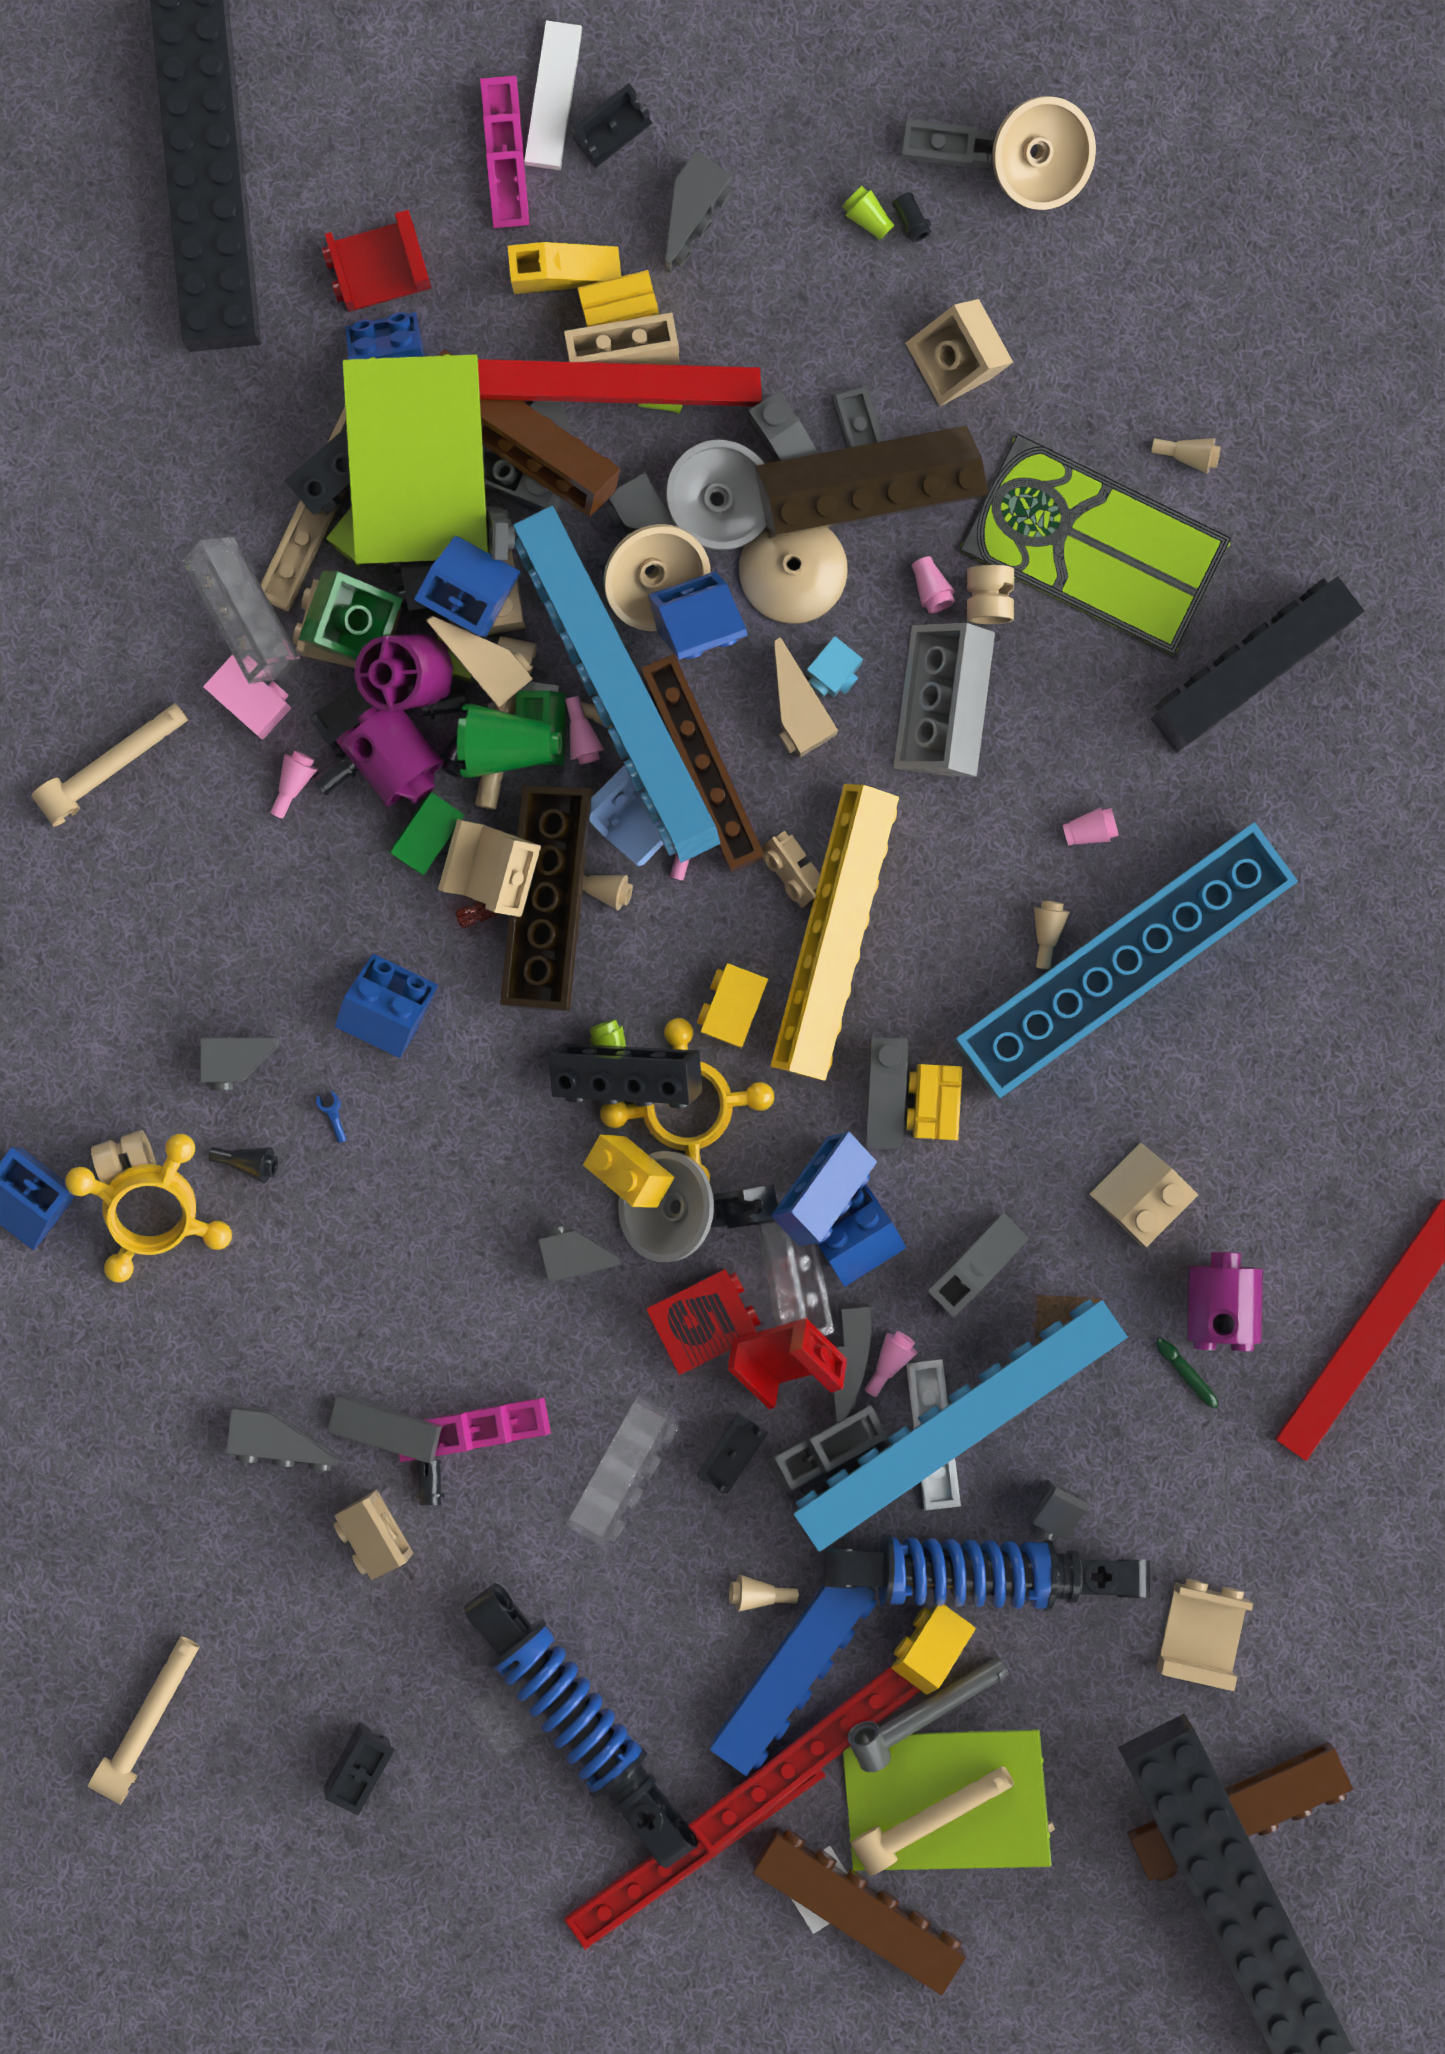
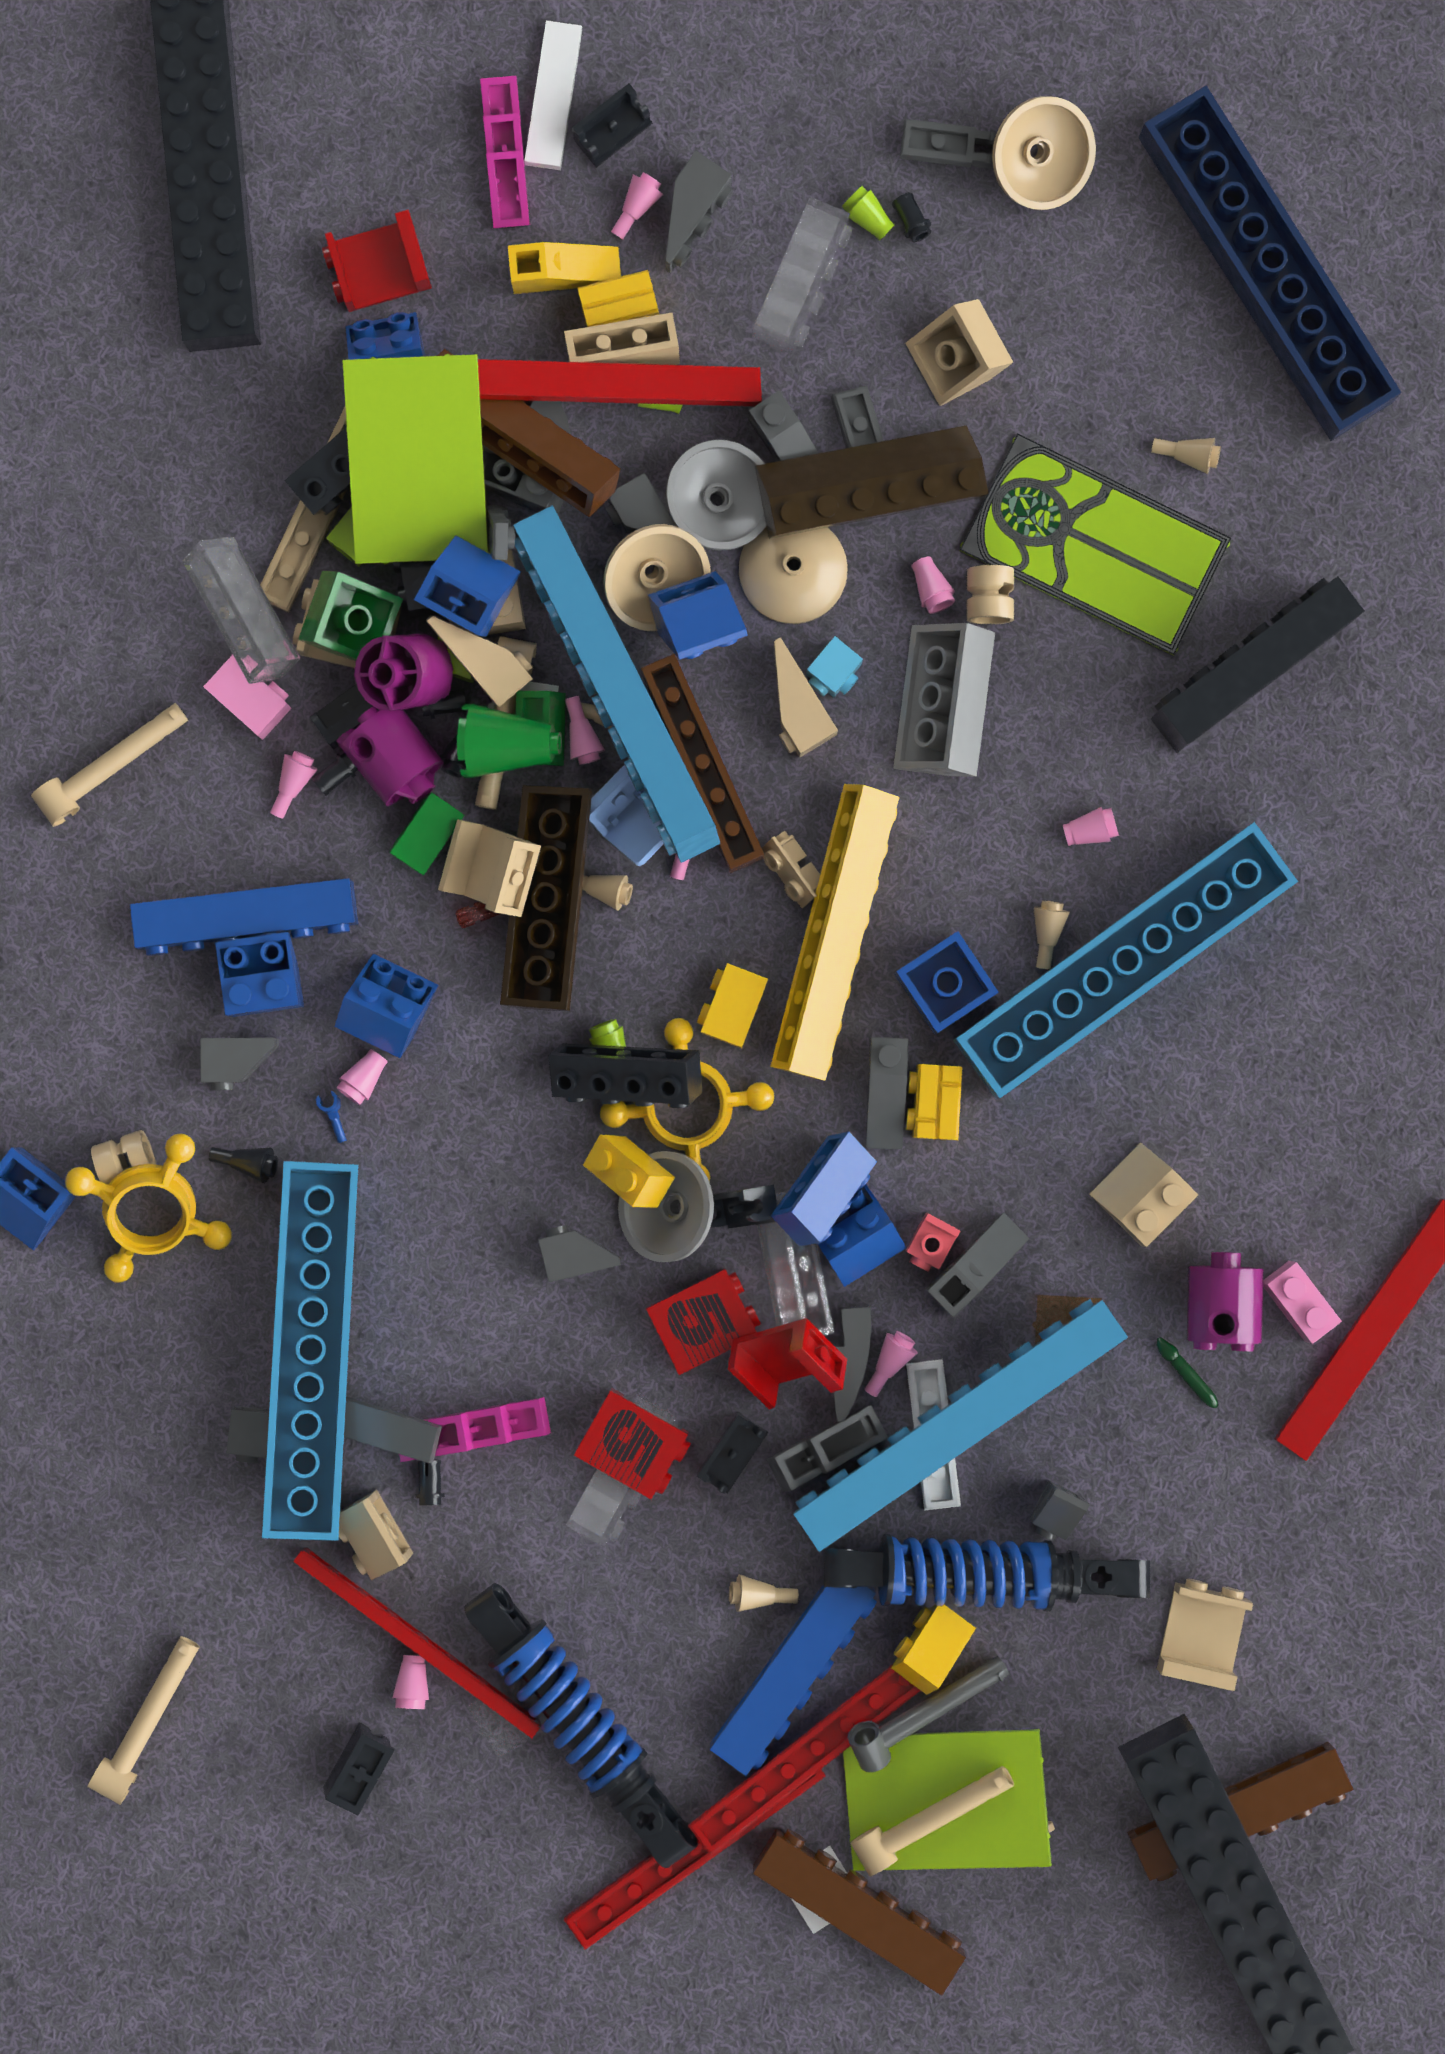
none -> blue brick [130,878,358,956]
none -> blue slope [215,932,304,1017]
none -> dark azure brick [262,1161,358,1541]
none -> red tile [293,1548,541,1739]
none -> bright pink cone [337,1049,388,1105]
none -> bright pink cone [392,1655,429,1709]
none -> red panel [574,1388,691,1499]
none -> bright pink cone [611,172,663,240]
none -> clear brick [752,197,853,355]
none -> blue brick [894,931,999,1035]
none -> coral brick [905,1213,961,1272]
none -> dark blue brick [1138,85,1402,441]
none -> bright pink brick [1263,1261,1342,1344]

